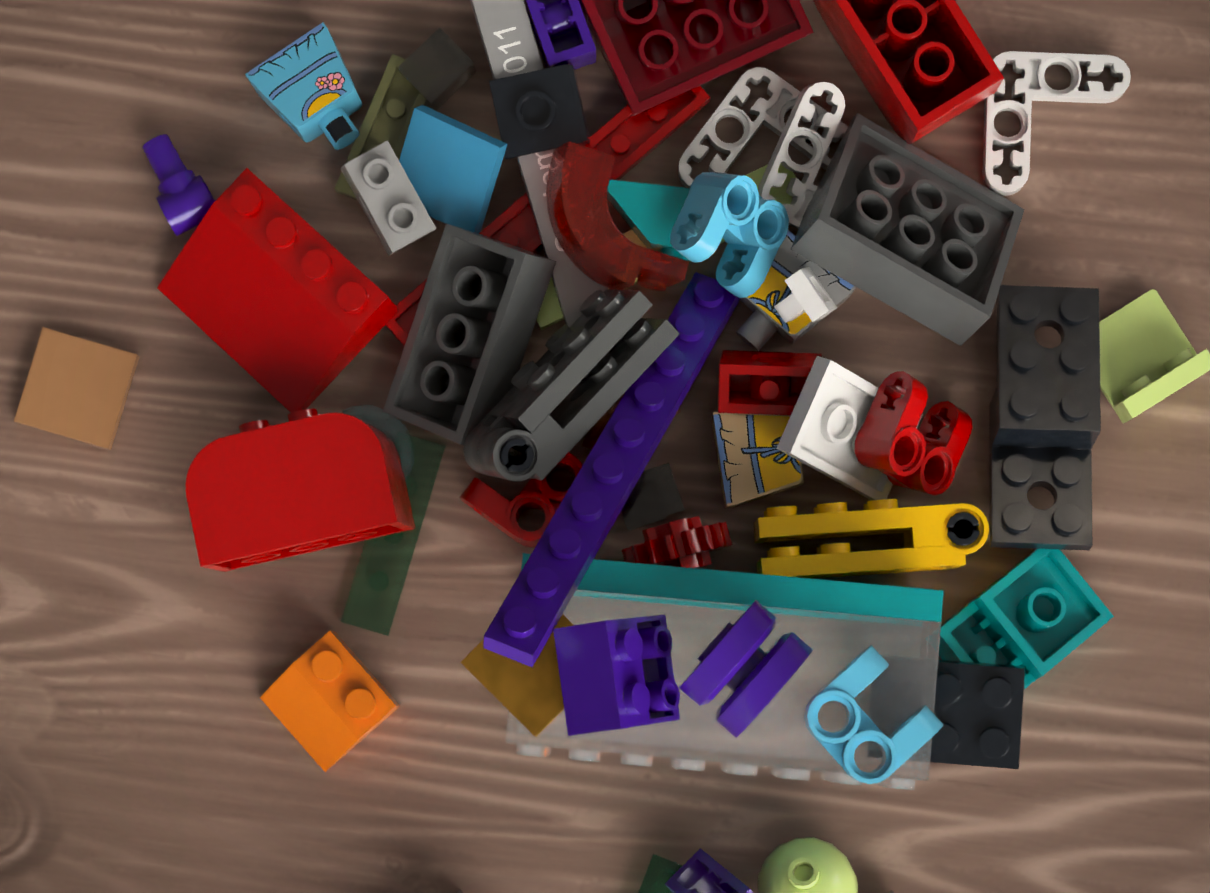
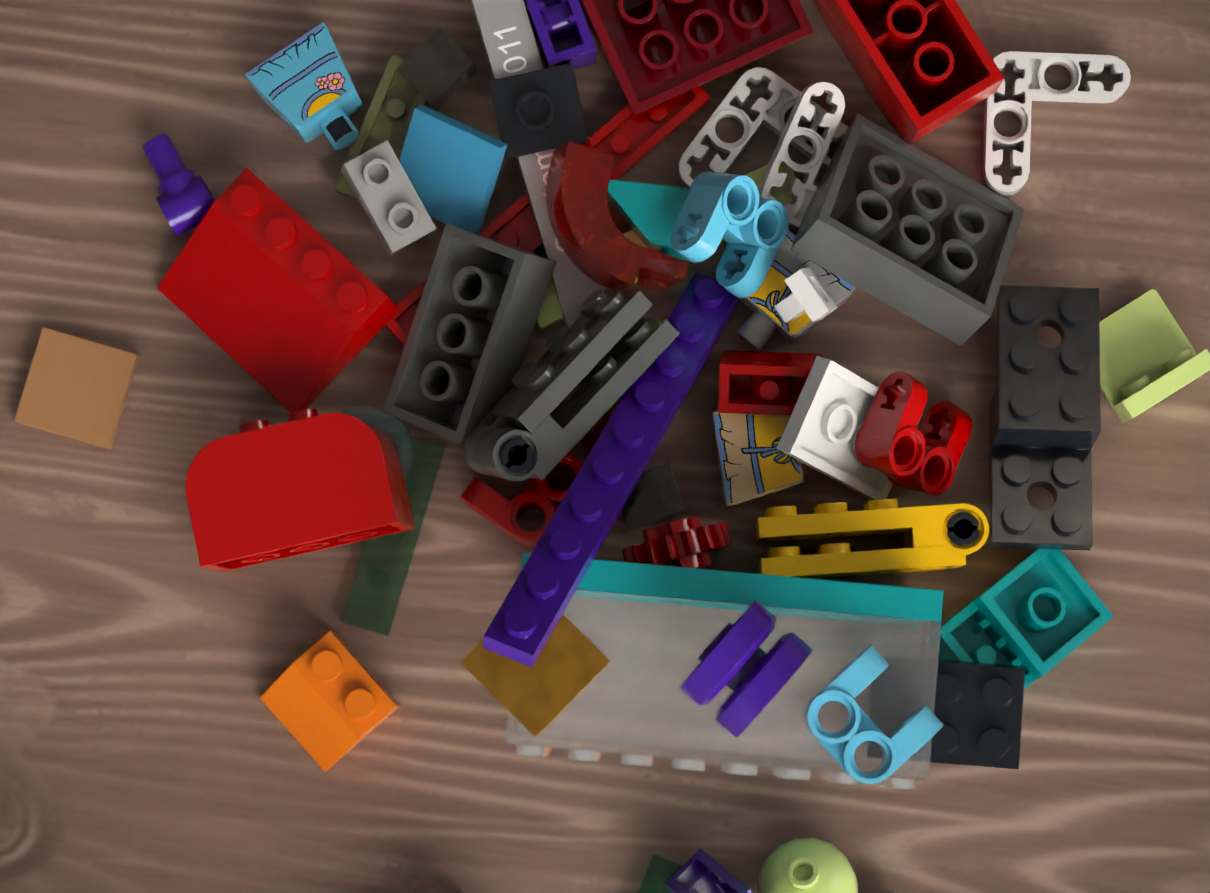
dark purple slope [553,614,680,736] -> none

